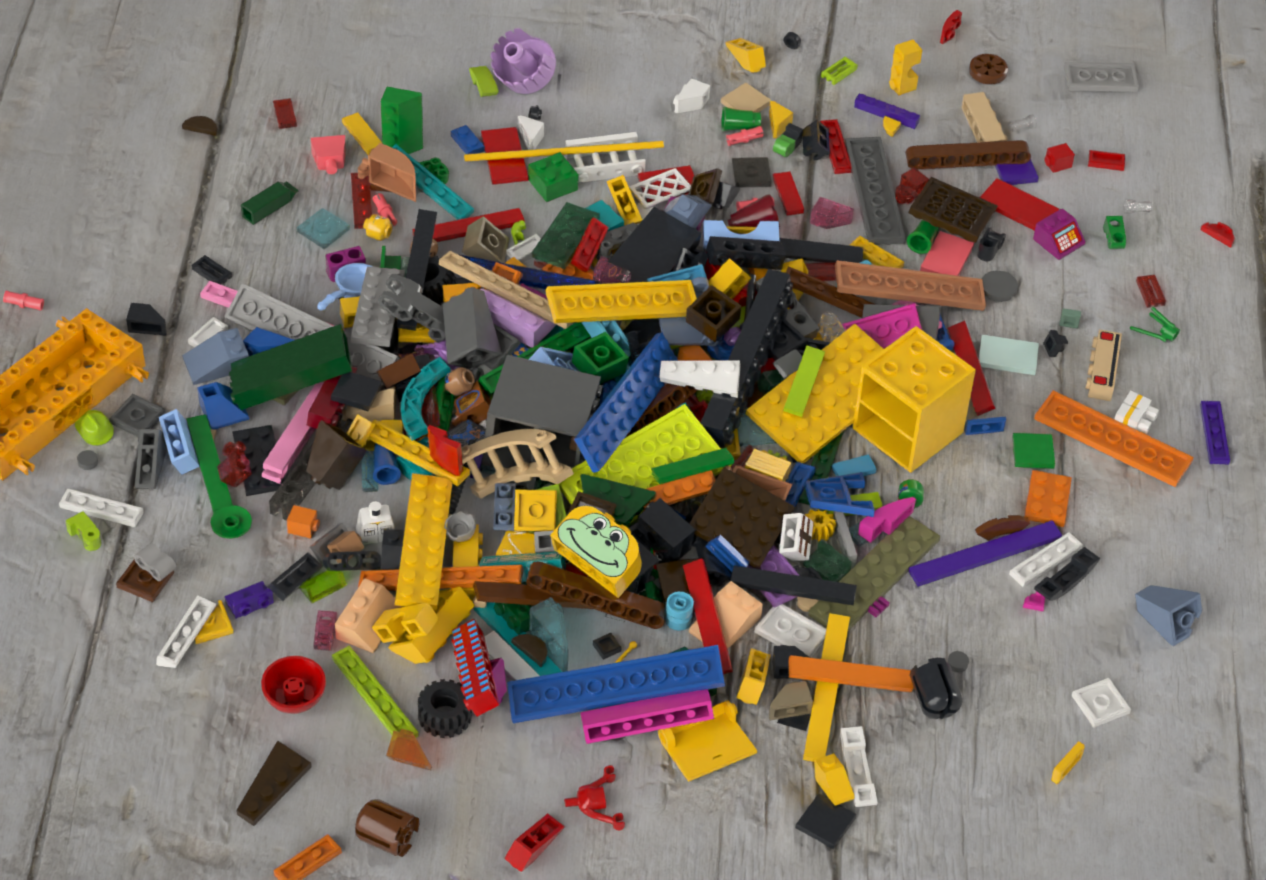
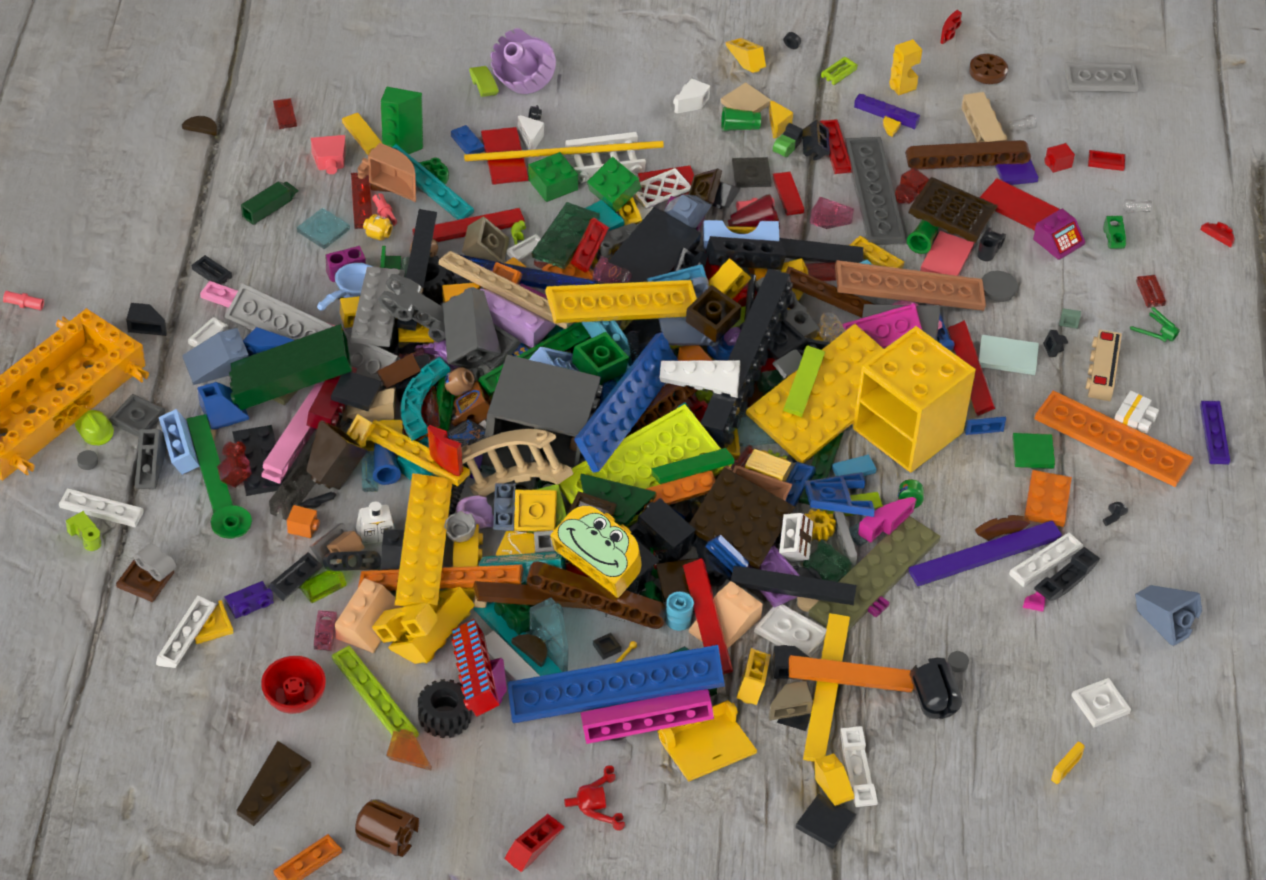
coral pin [726,126,763,146] -> none
none -> black piece [298,492,336,508]
none -> lavender hair [456,495,494,529]
none -> green brick [587,156,642,213]
none -> black plate [1102,502,1128,526]

